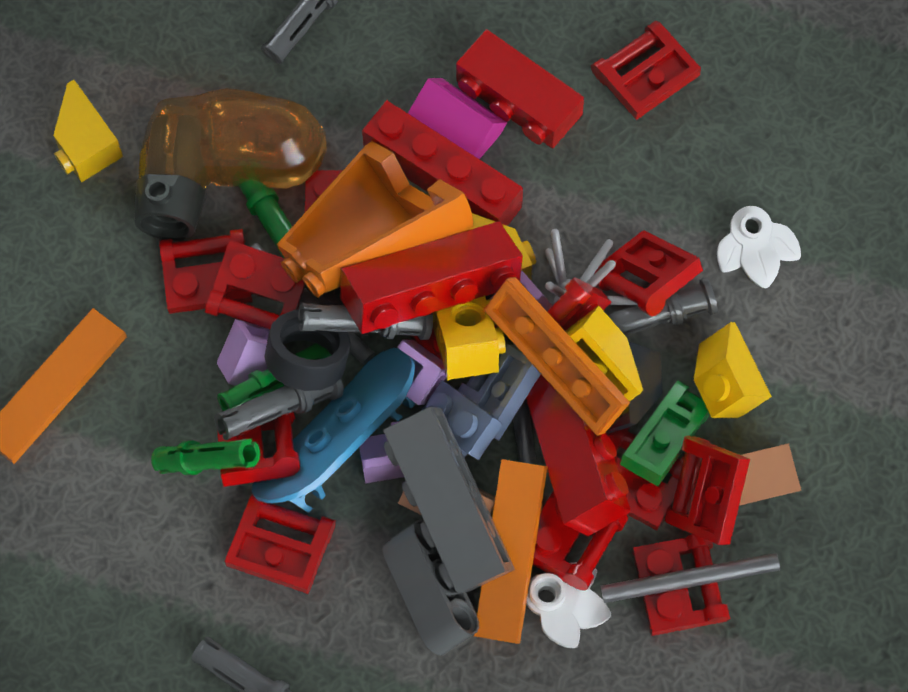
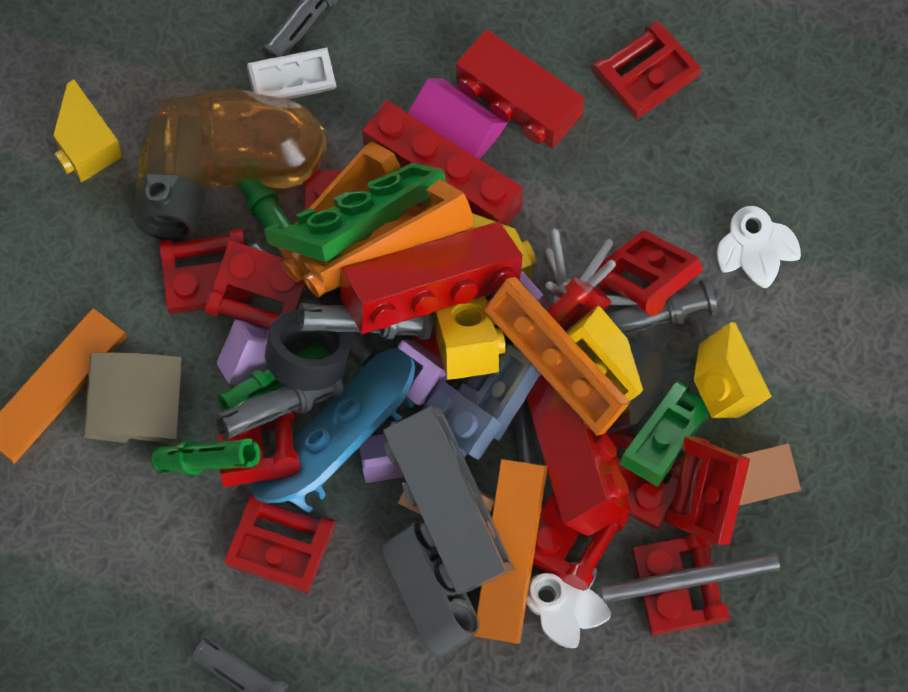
none -> dark tan slope [83,353,182,444]
none -> white plate [246,48,337,106]
none -> green wing [264,162,446,262]

